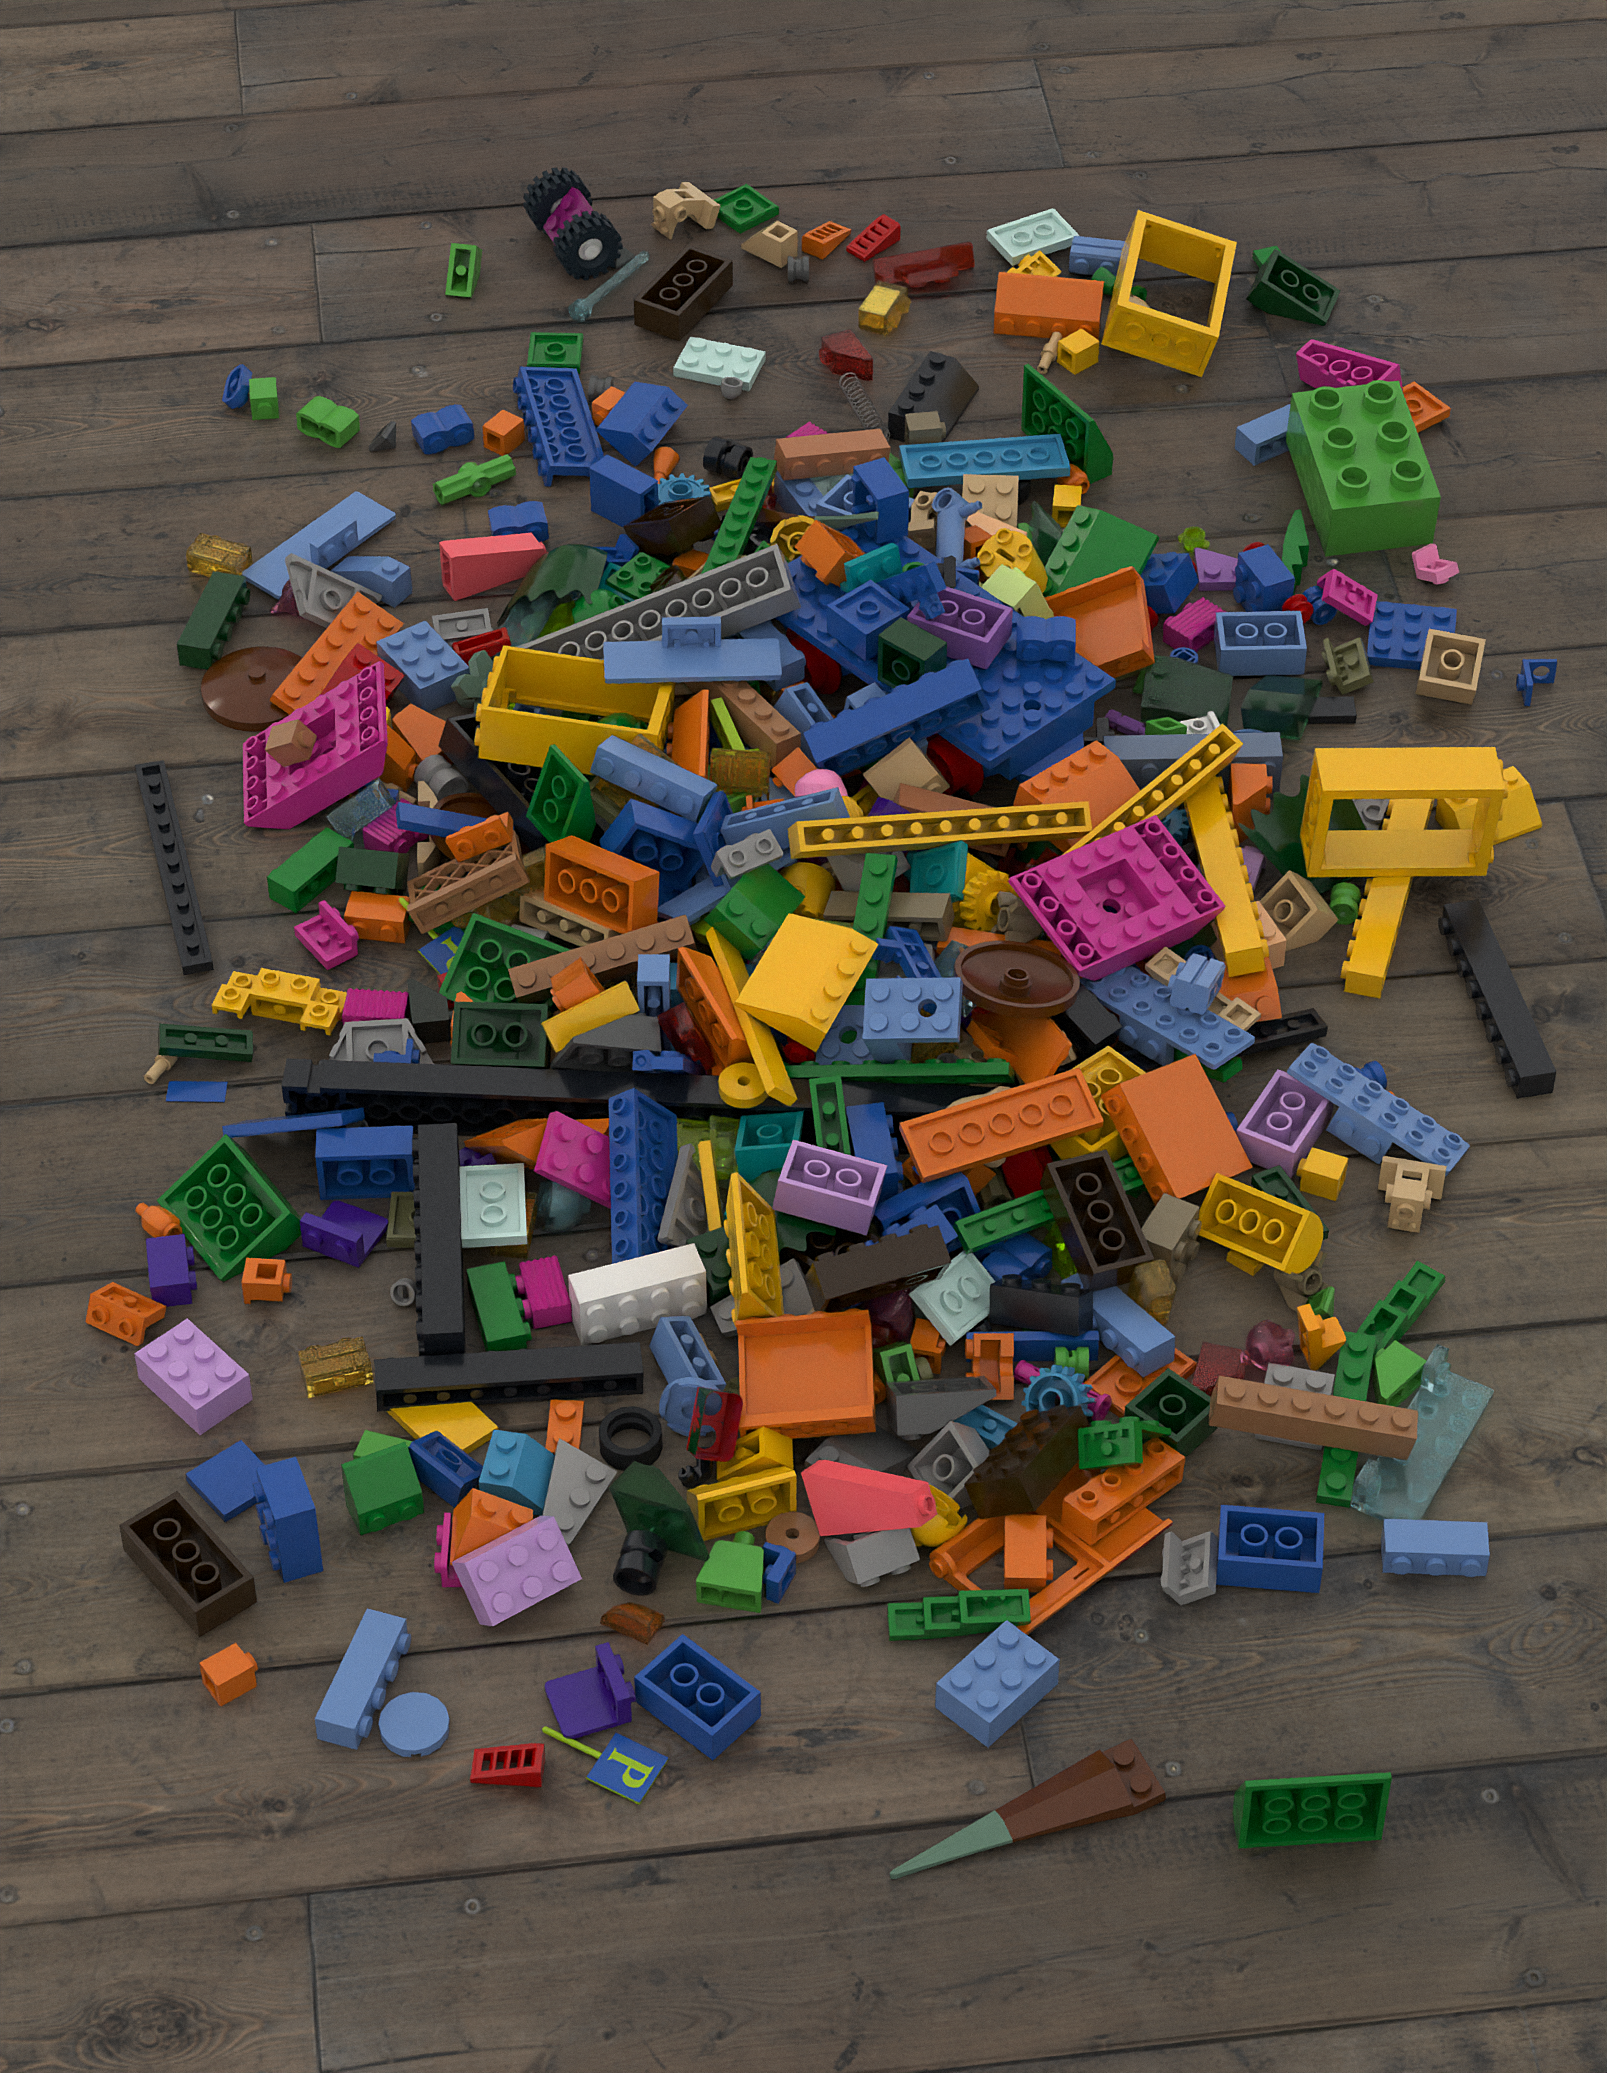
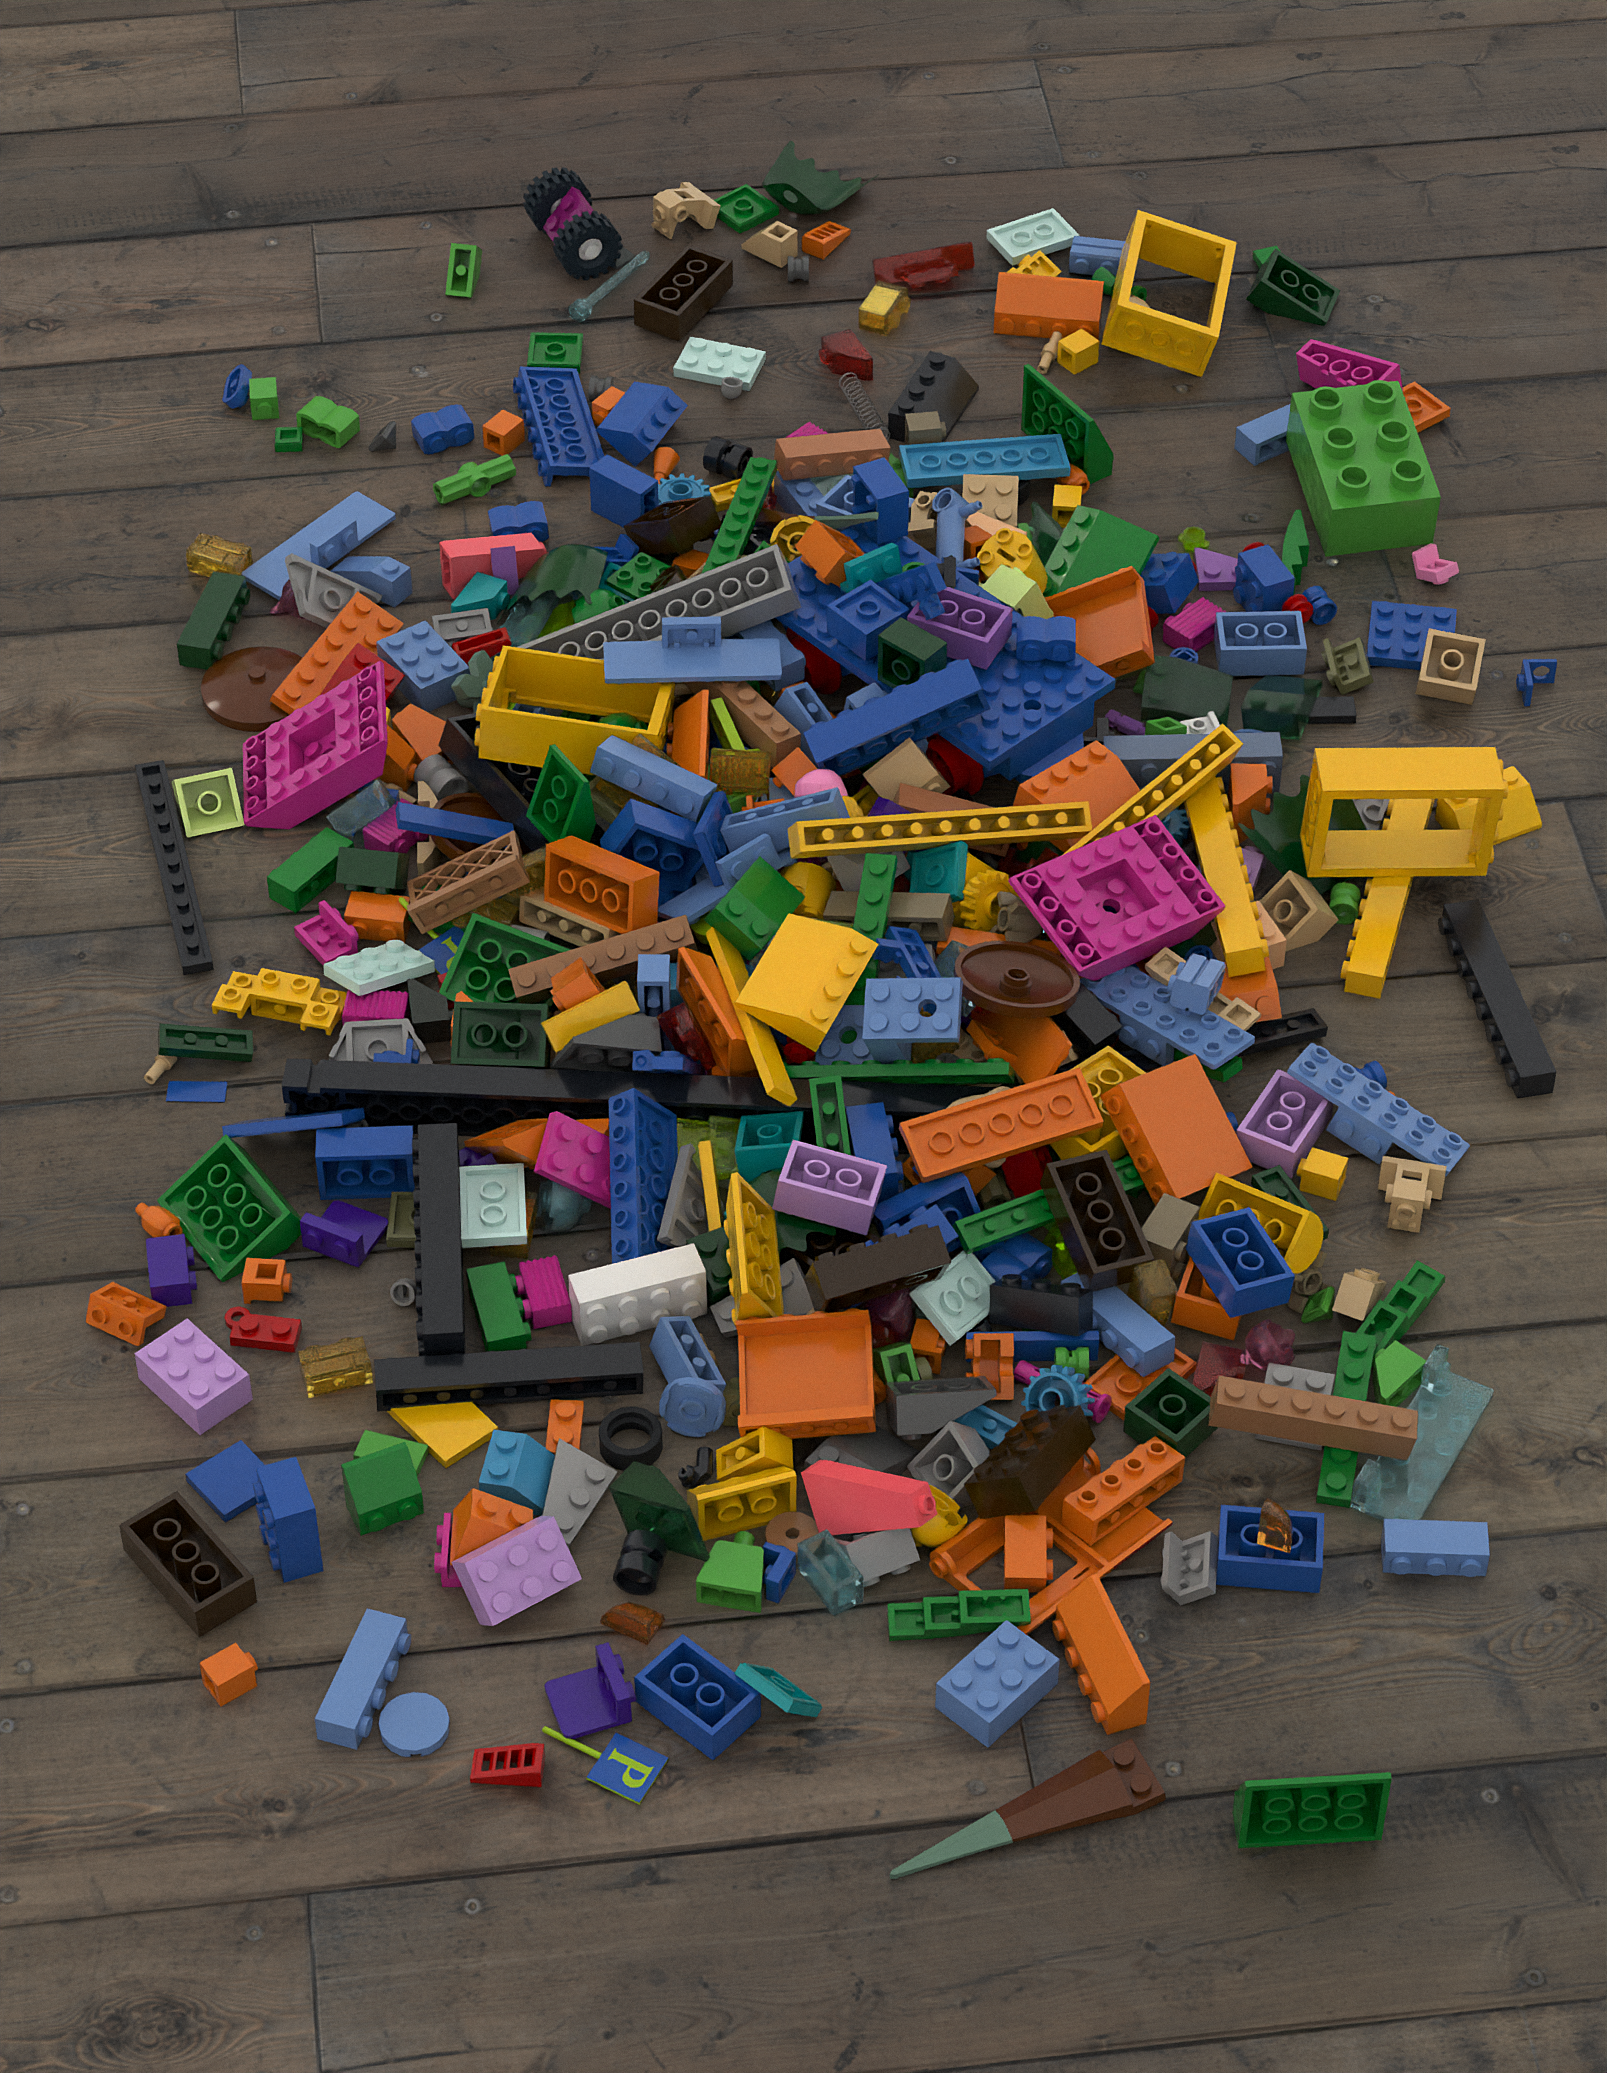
medium nougat brick [265,719,317,767] -> none
blue slope [408,1431,483,1508] -> none
orange bracket [446,812,513,863] -> none
red piece [686,1387,743,1462] -> none
light grey bracket [711,829,783,879] -> none
yellow piece [718,1062,768,1108] -> none
red slope [846,214,901,262] -> none
green bracket [1078,1416,1171,1471] -> none
light orange slope [1297,1303,1346,1371] -> none
dark pink bracket [1317,569,1378,626] -> none
none -> yellowish green slope [172,768,245,838]
none -> red hinge [225,1306,302,1353]
none -> green tile [275,427,303,452]
none -> light aqua plate [324,940,435,996]
none -> teal slope [451,572,510,620]
none -> medium lavender sticker [490,546,519,595]
none -> teal tile [734,1663,823,1717]
none -> dark green piece [762,141,879,215]
none -> clear light blue brick [798,1529,864,1616]
none -> orange slope [1052,1573,1150,1735]
none -> orange brick [1171,1257,1242,1341]
none -> blue brick [1186,1207,1295,1318]
none -> clear orange brick [1257,1498,1293,1553]
none -> tan slope [1332,1268,1387,1321]

